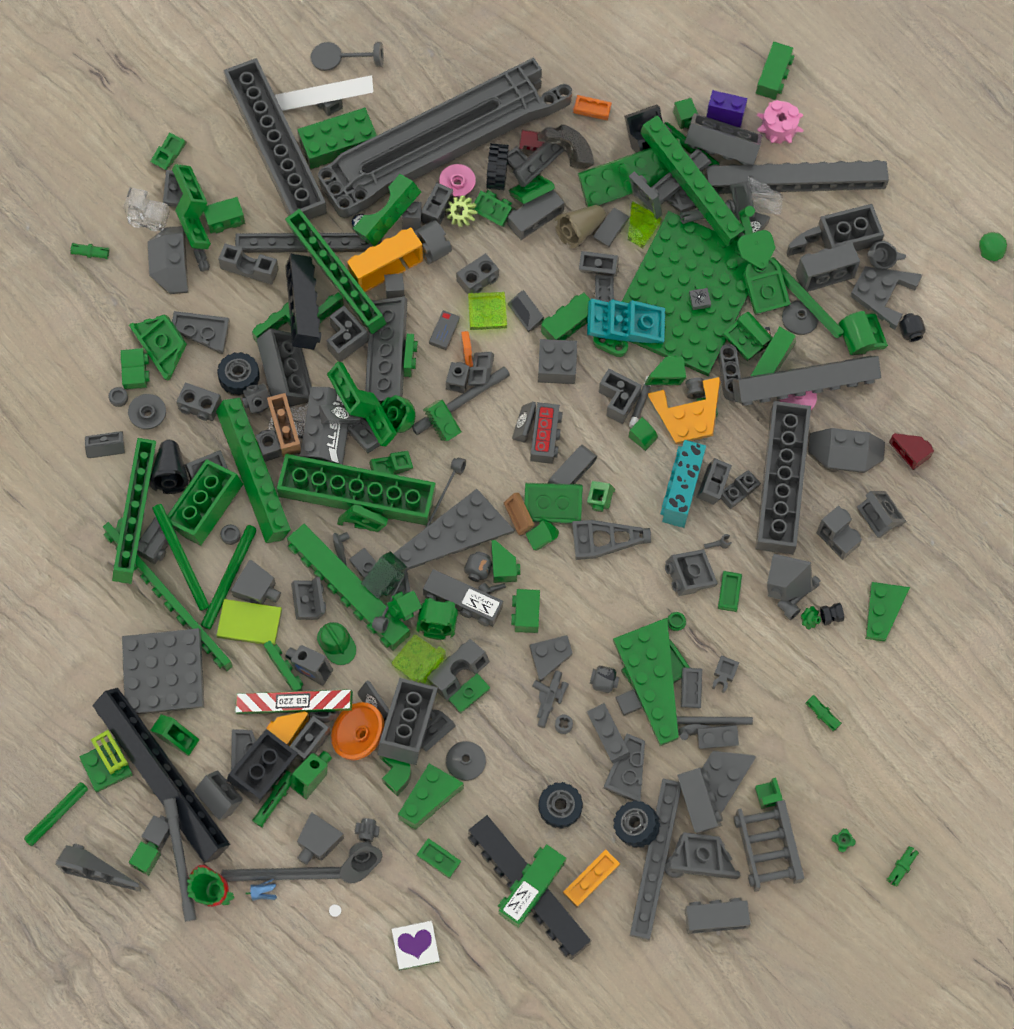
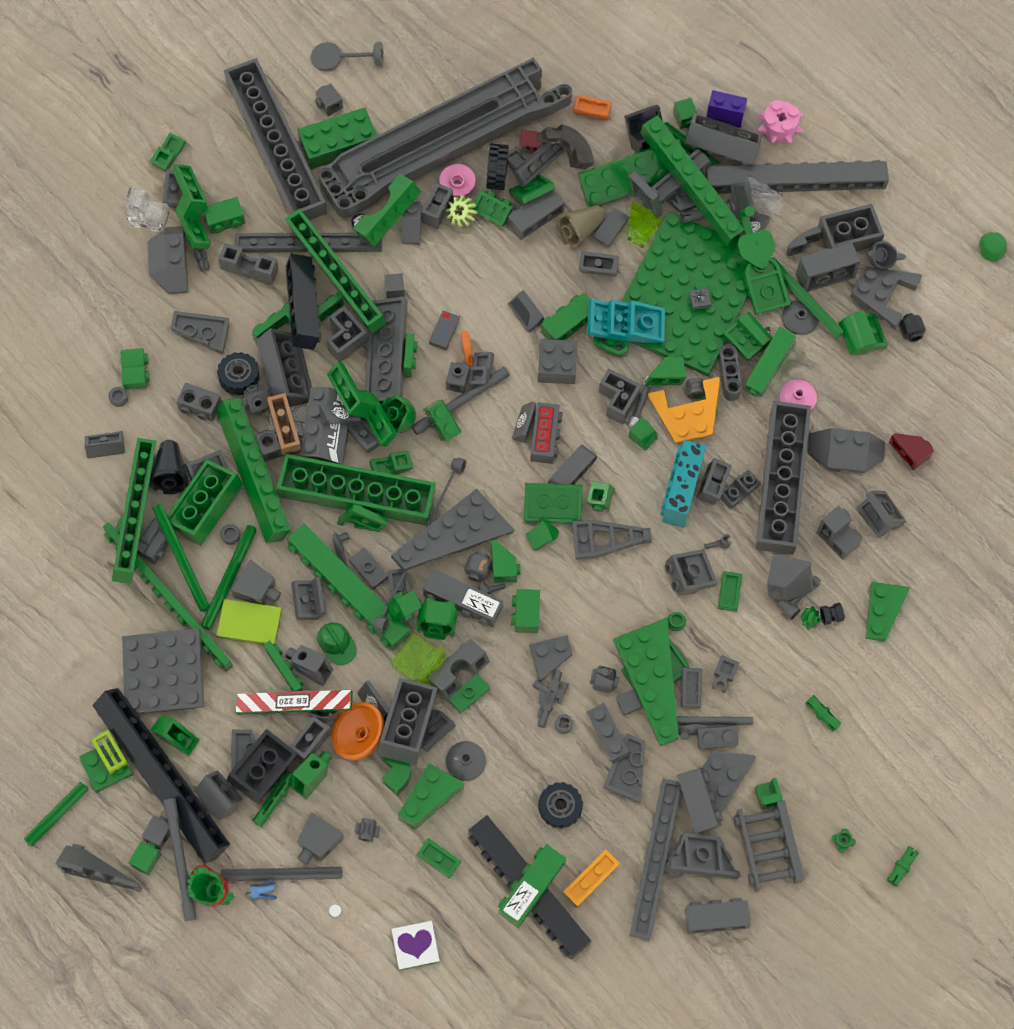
green pin [70,243,109,259] -> none
dark grey dish [128,394,166,429] -> none
green wing [129,314,187,381] -> none
light orange slope [266,711,310,747] -> none
white sticker [275,75,373,111] -> none
dark grey piece [340,840,383,884] -> none
light orange piece [347,227,423,292] -> none
clear green brick [361,551,407,599] -> none
dark grey brick [414,221,452,265] -> none
dark grey brick [456,253,499,297] -> none
clear neon green plate [468,292,507,330] -> none
medium nougat tile [504,493,535,536] -> none
dark grey plate [595,275,614,302] -> none
black wheel [613,800,660,848] -> none
dark grey brick [732,356,881,406] -> none
green brick [755,41,795,100] -> none

